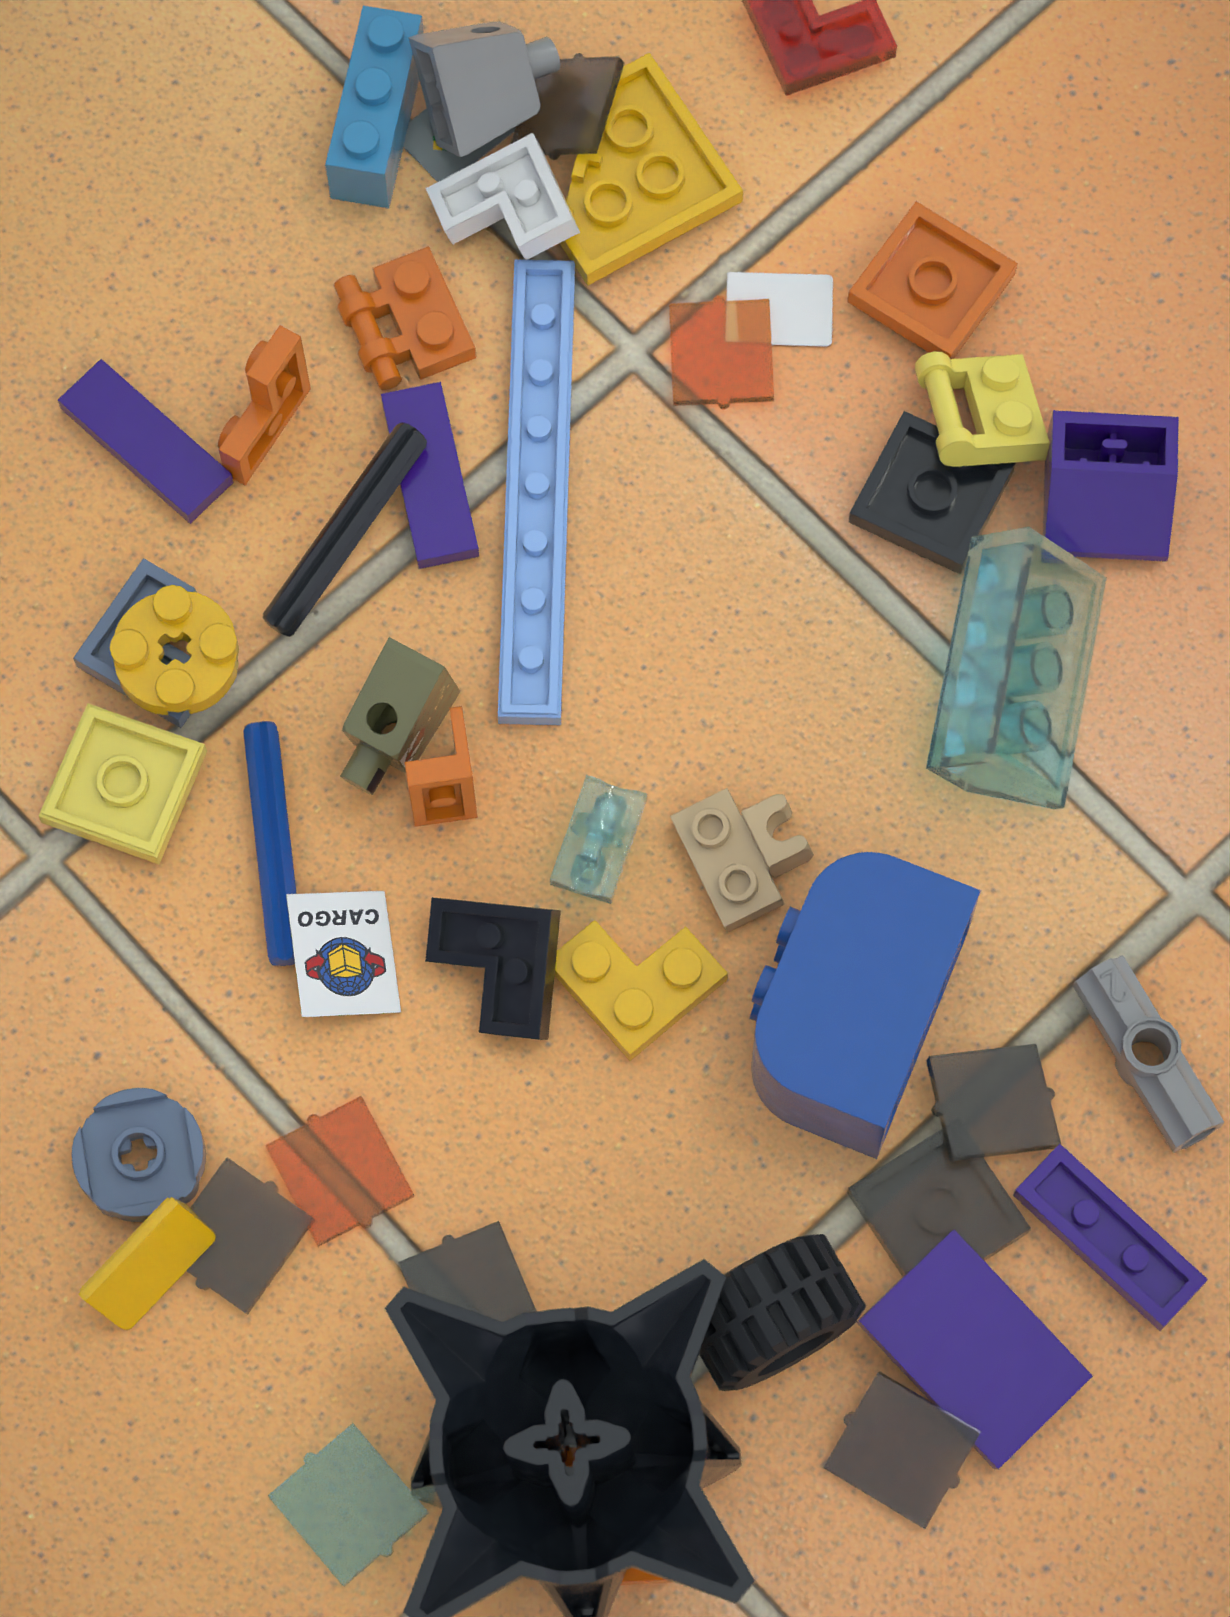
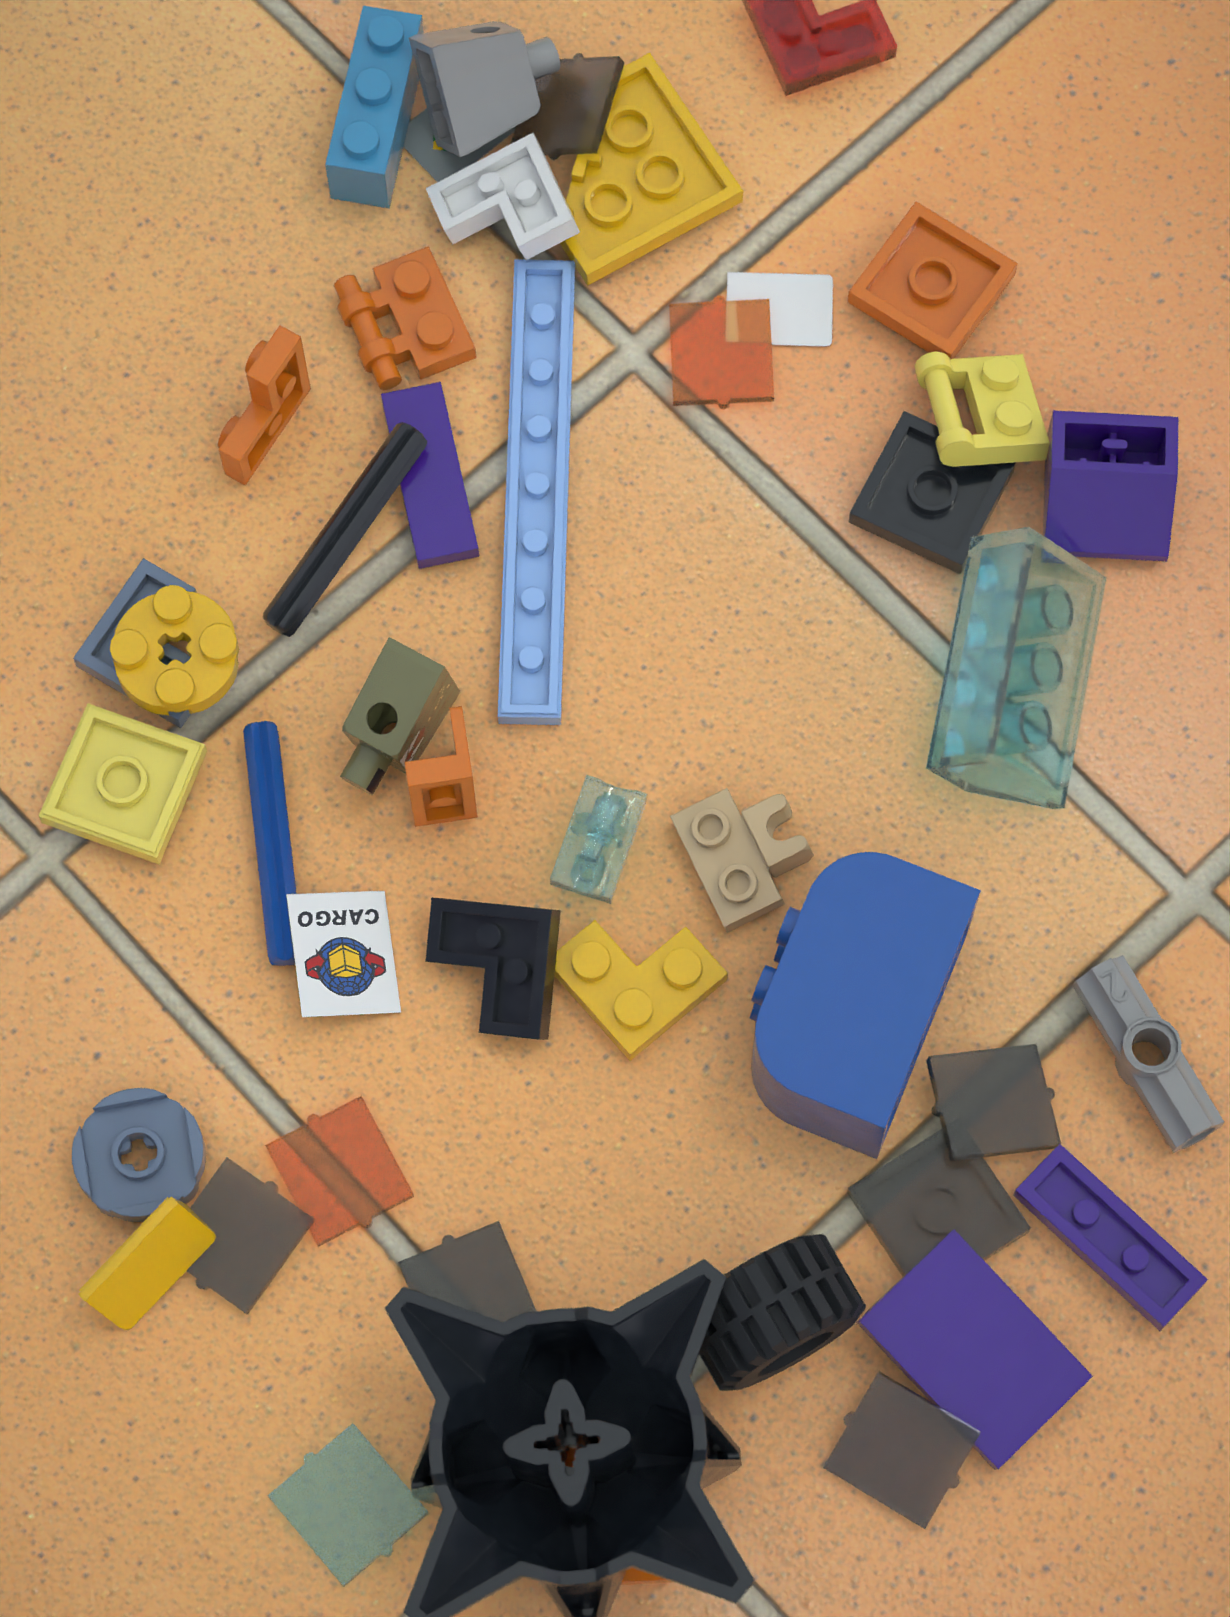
dark purple tile [58,359,234,524] -> none

